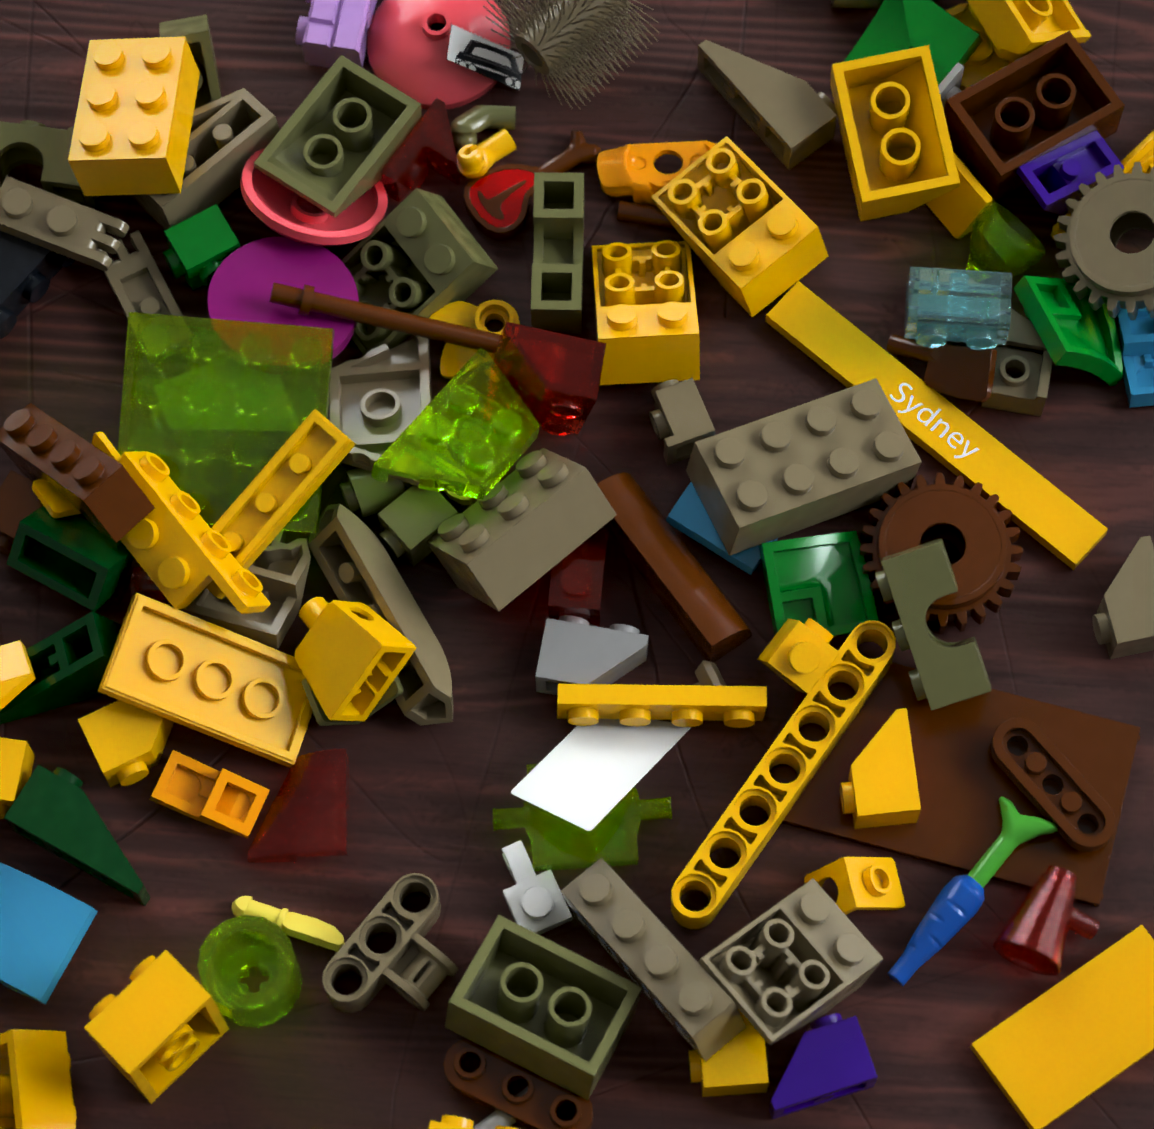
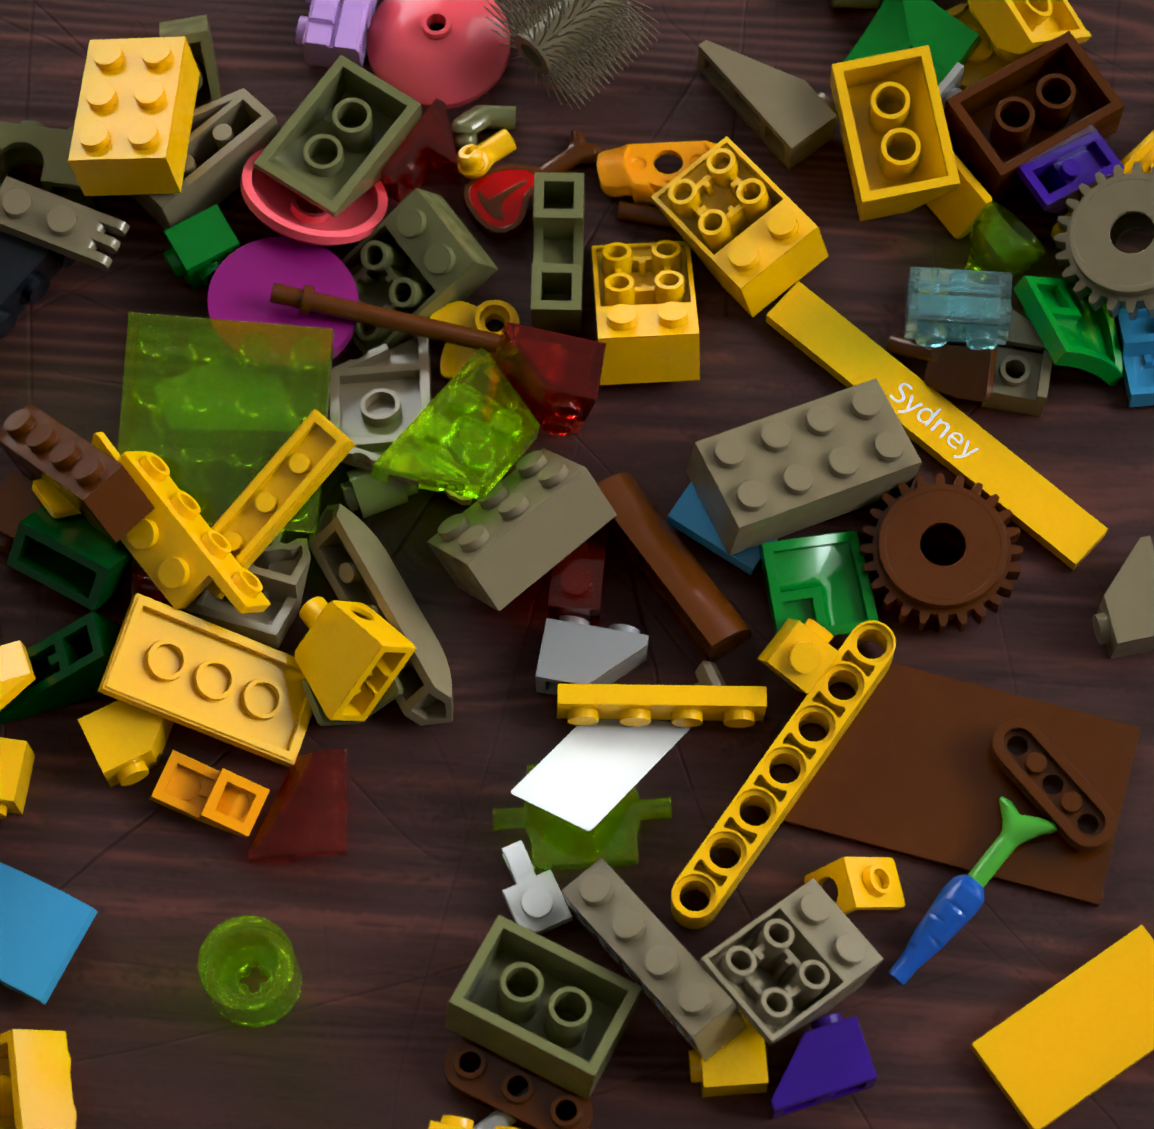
dark green slope [4,765,151,906] -> none
yellow brick [84,950,229,1104] -> none
dark tan hinge [96,230,195,365] -> none
light yellow piece [231,896,344,952] -> none
dark tan beam [322,873,459,1013] -> none
olive brick [378,485,458,567] -> none
sticker [447,25,524,90] -> none
dark tan brick [649,378,715,466] -> none
yellow slope [840,708,921,829] -> none
olive arch [875,538,991,711] -> none
clear red piece [993,865,1100,976] -> none

